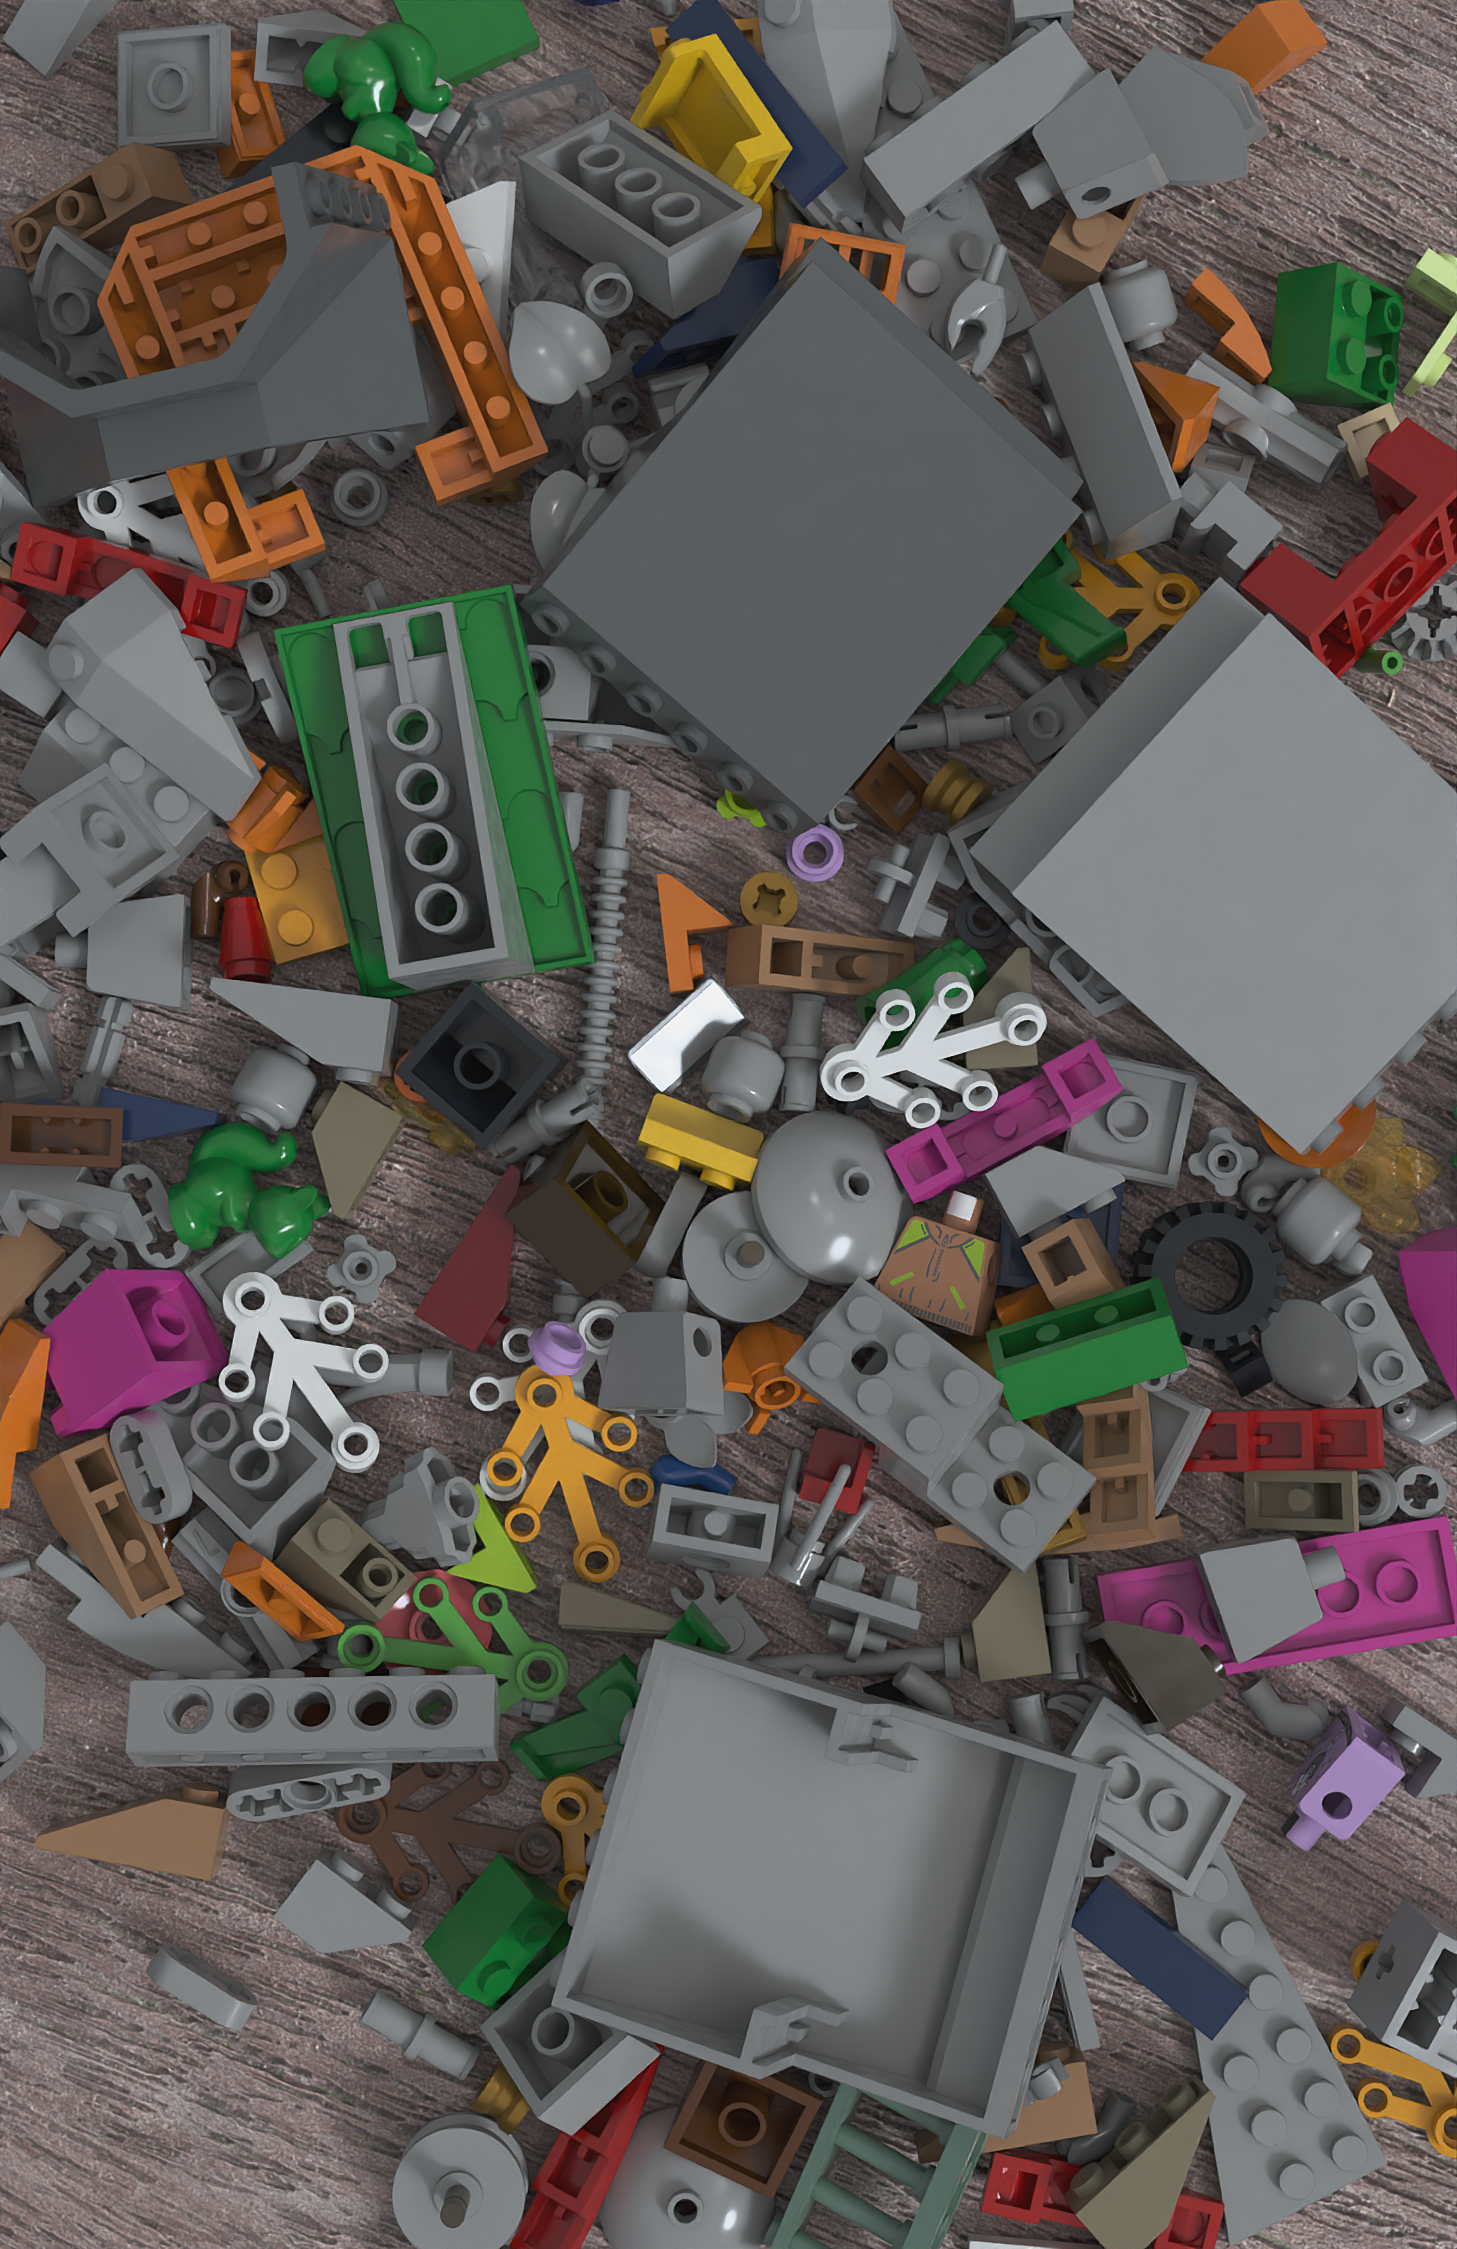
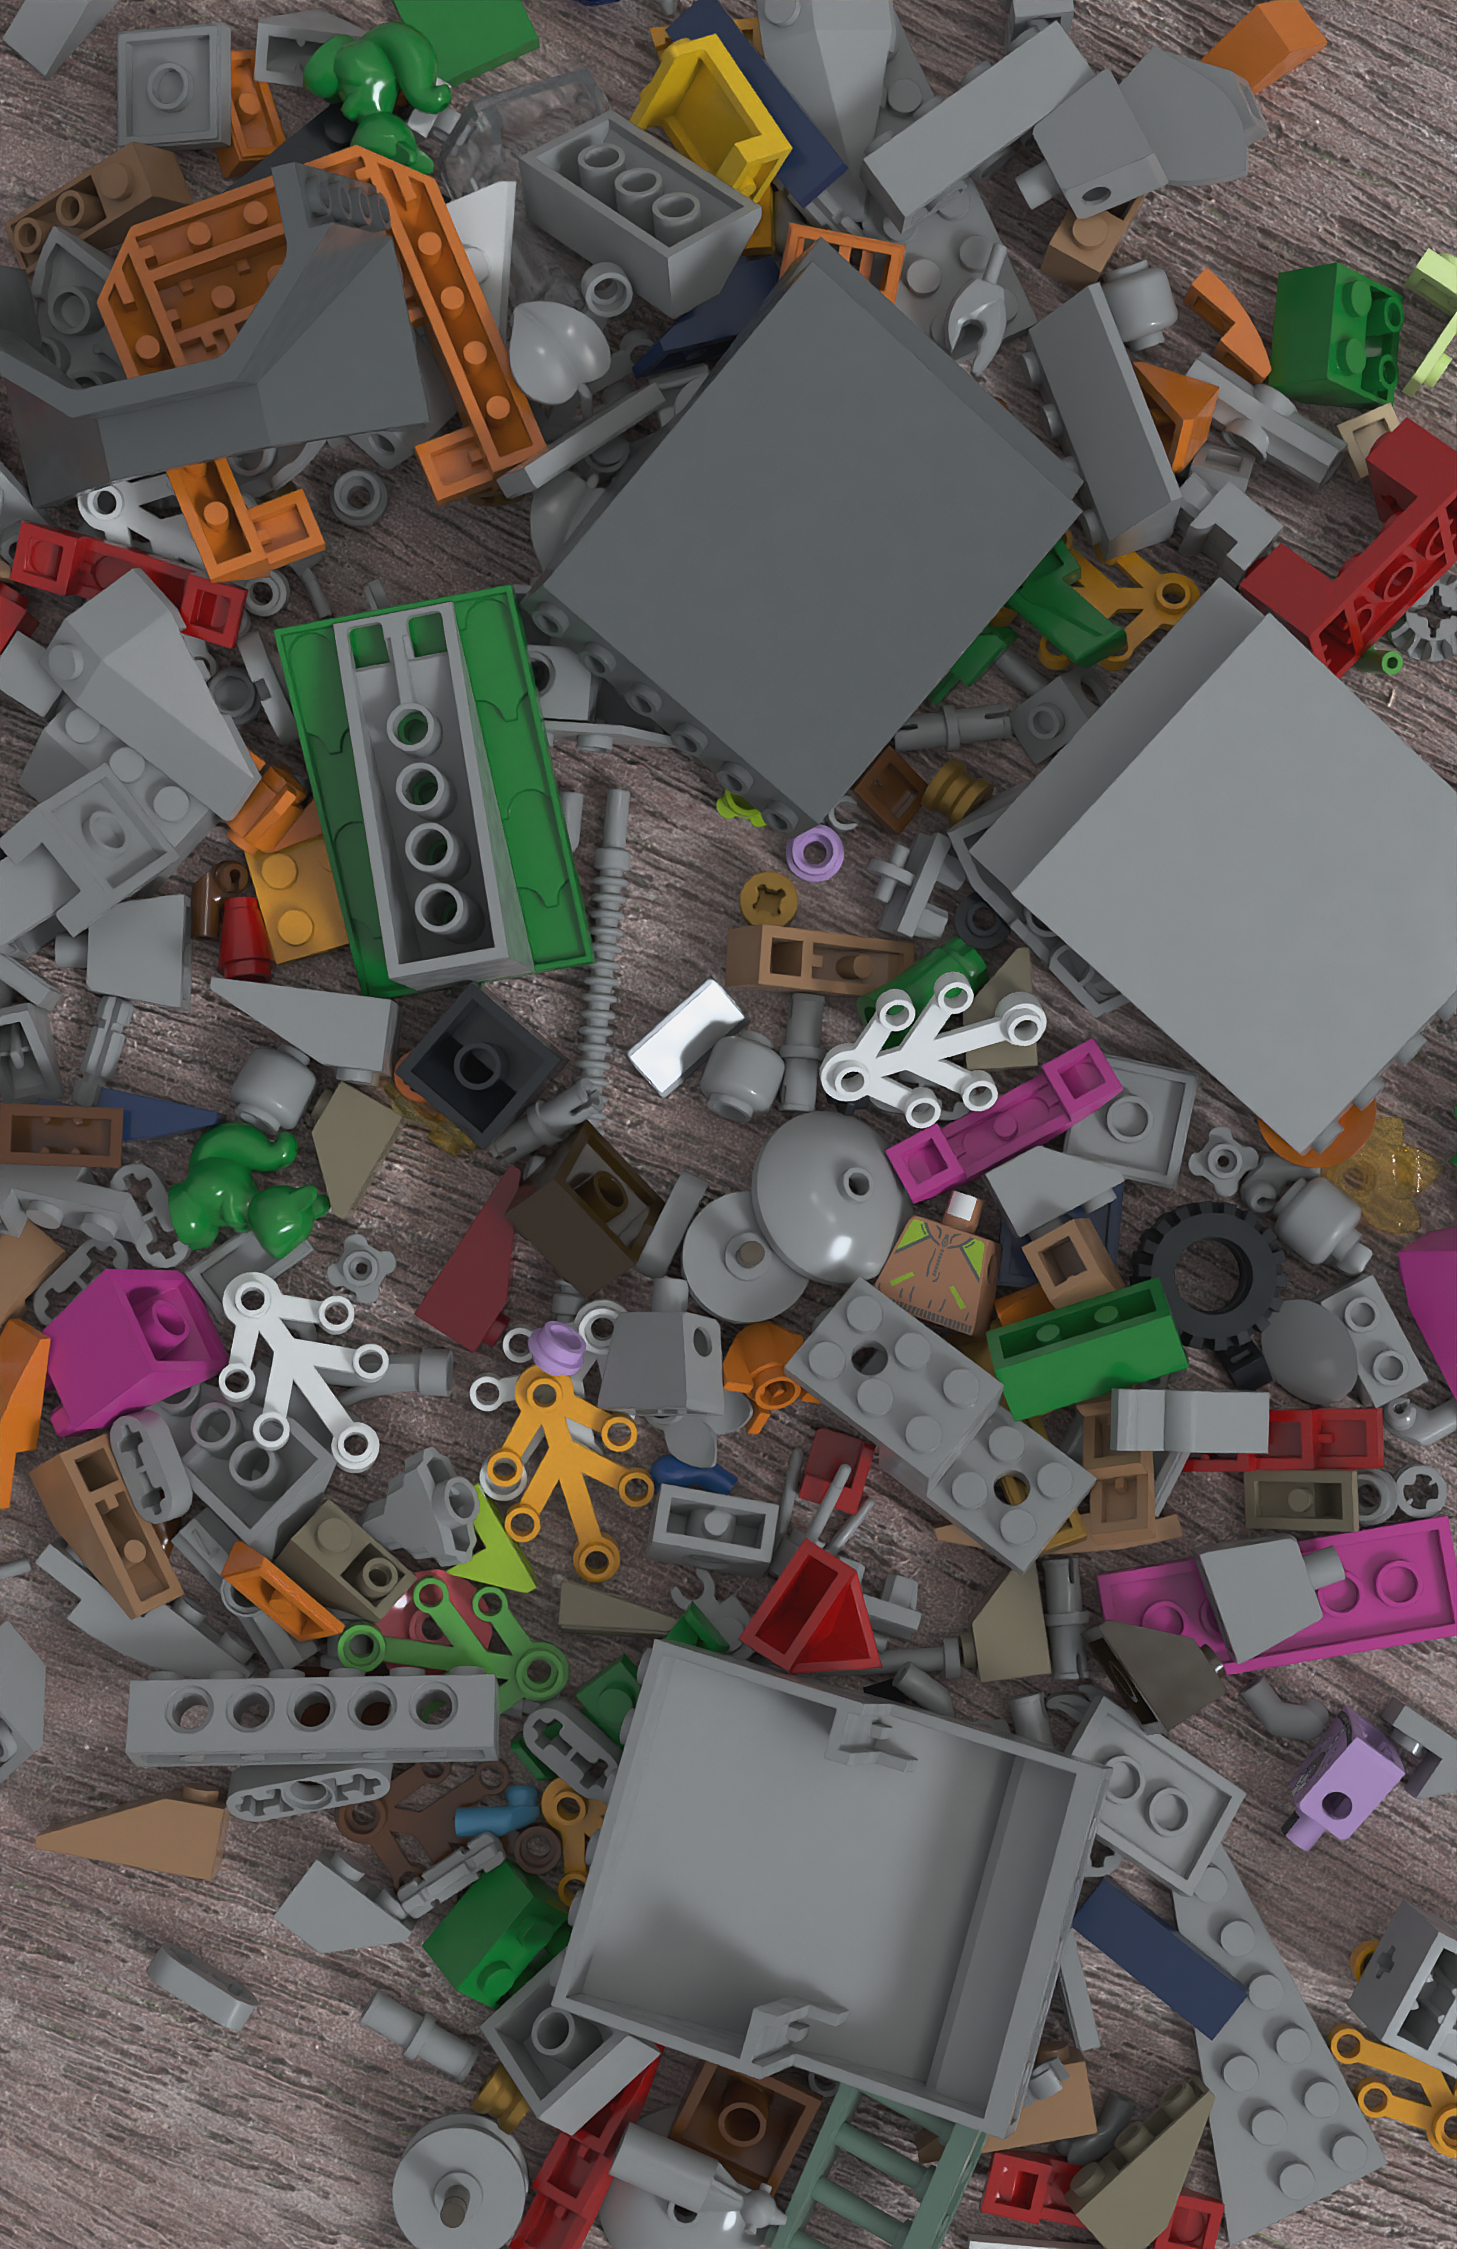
yellow bracket [635,1093,764,1192] -> none
orange slope [656,873,734,997] -> none
none -> light grey axle [397,1831,506,1918]
none -> dark azure arm [455,1785,541,1838]
none -> light grey tile [496,382,666,499]
none -> light grey beam [523,1699,623,1800]
none -> light grey wheel [608,2121,788,2235]
none -> red slope [738,1538,882,1674]
none -> light grey piece [1110,1388,1270,1453]

